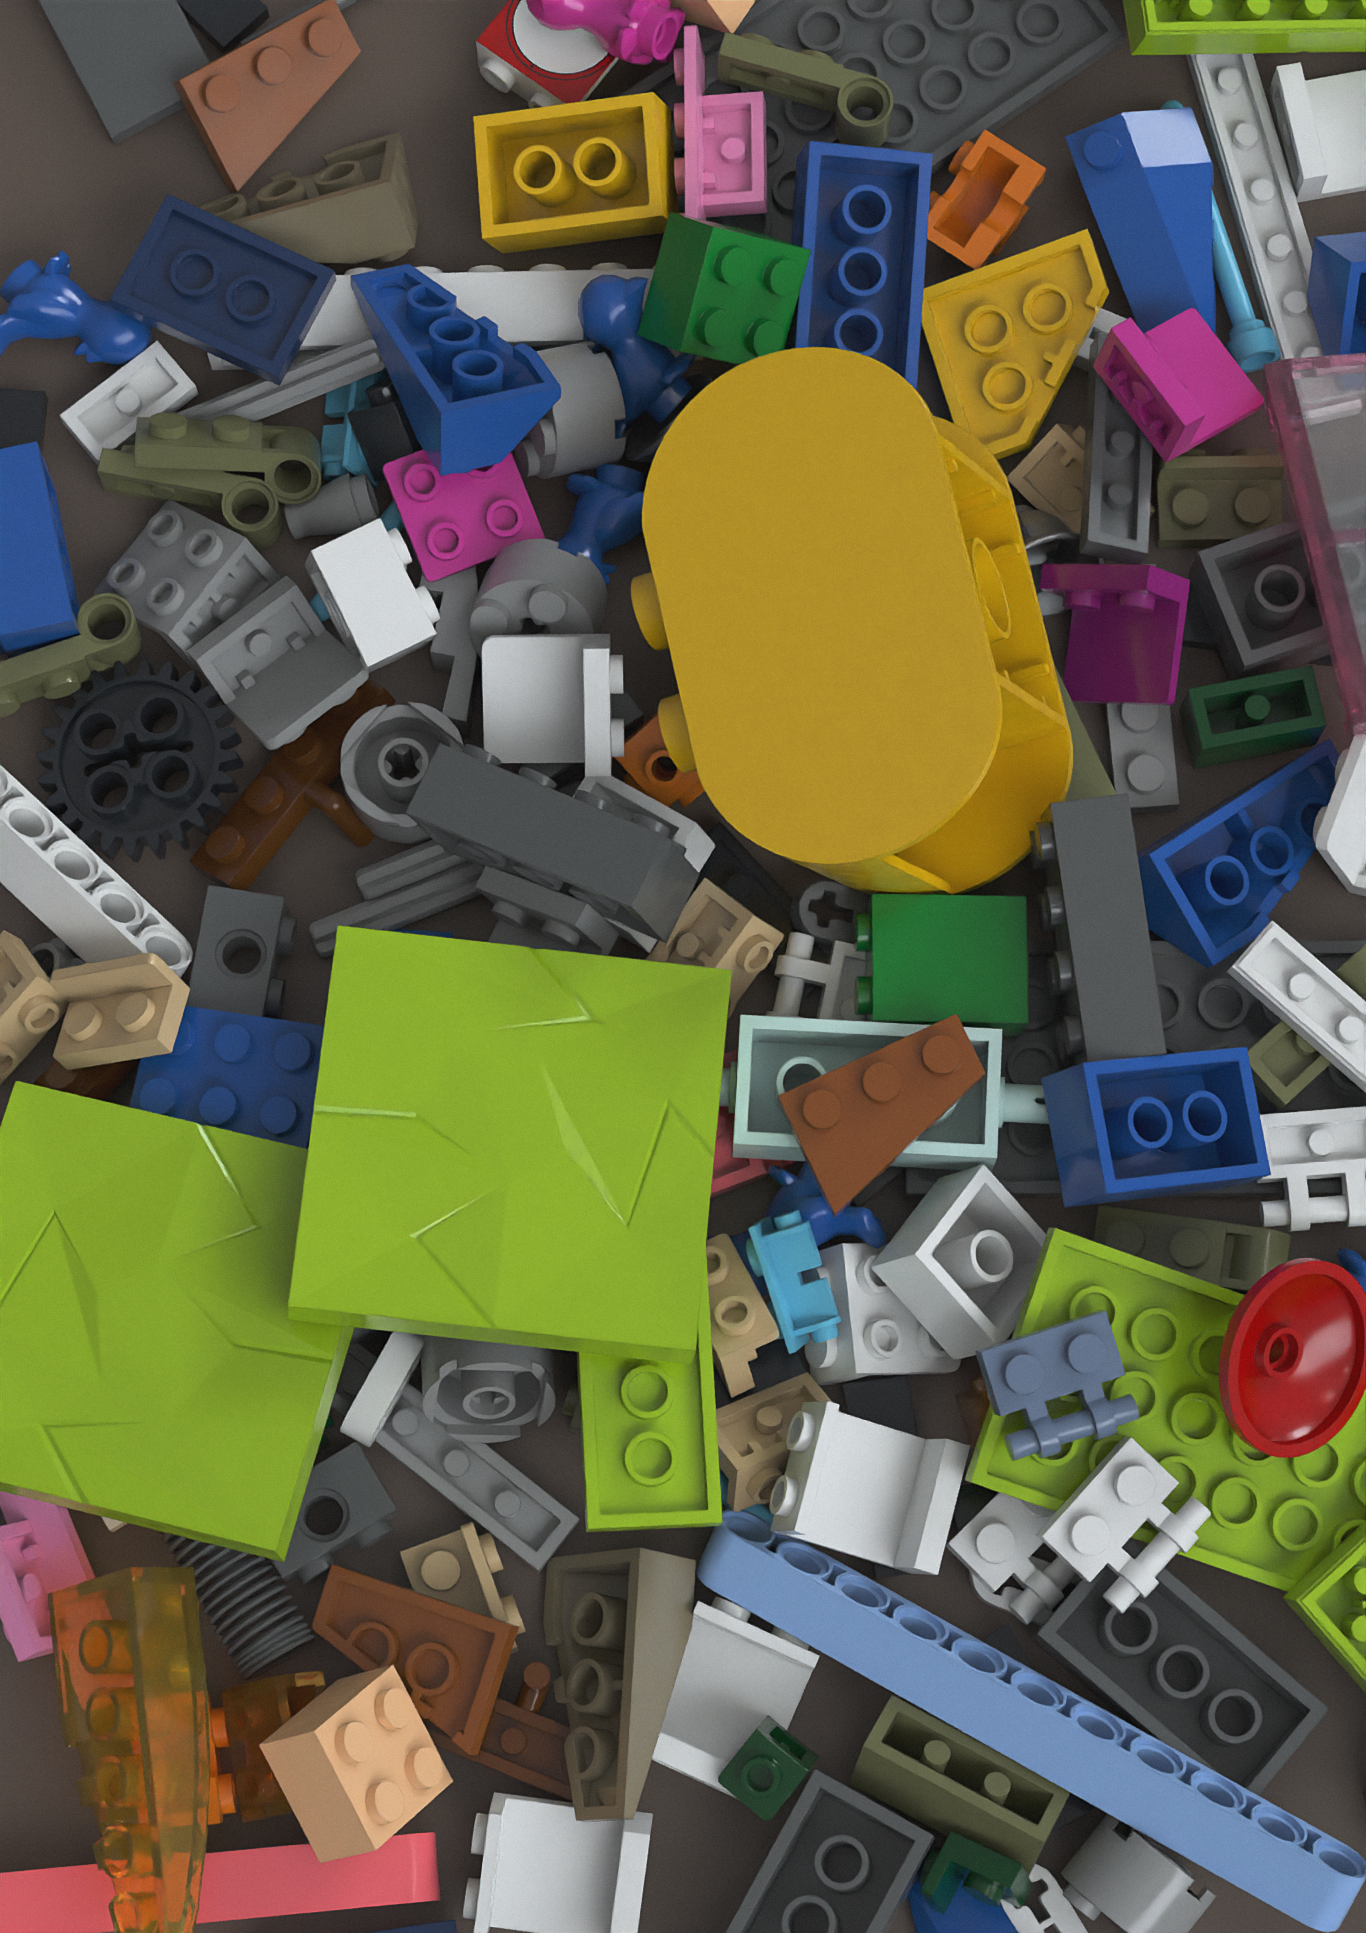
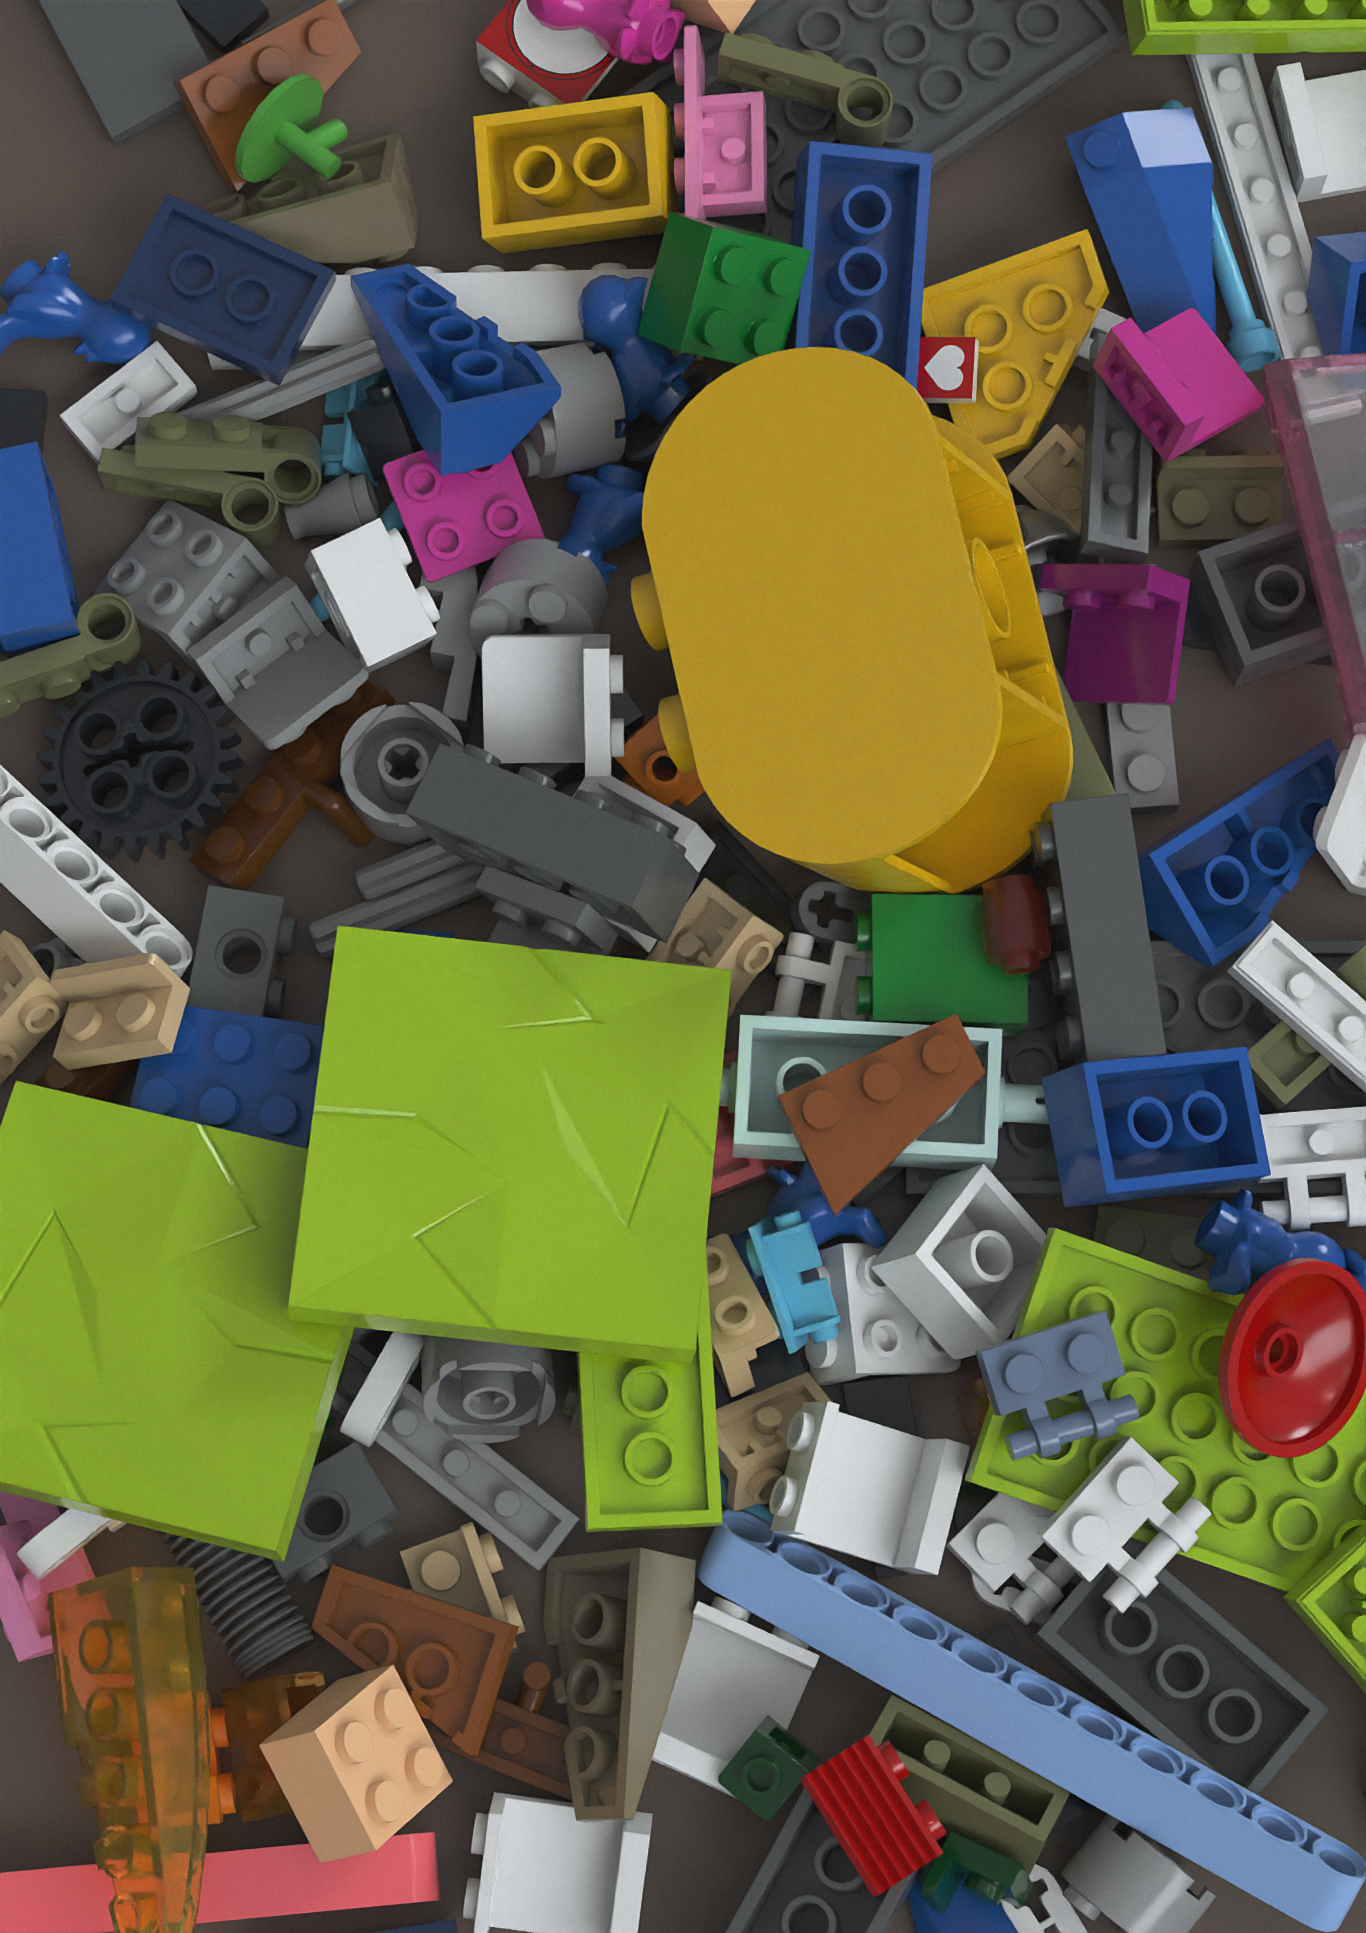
orange cylinder [927,129,1046,270] -> none
dark green brick [1179,665,1327,769] -> none
none -> white beam [17,1509,116,1580]
none -> bright green shield [234,73,348,183]
none -> red brick [800,1735,947,1898]
none -> tile [917,337,979,404]
none -> clear red brick [978,875,1052,975]
none -> blue animal [1194,1188,1346,1296]

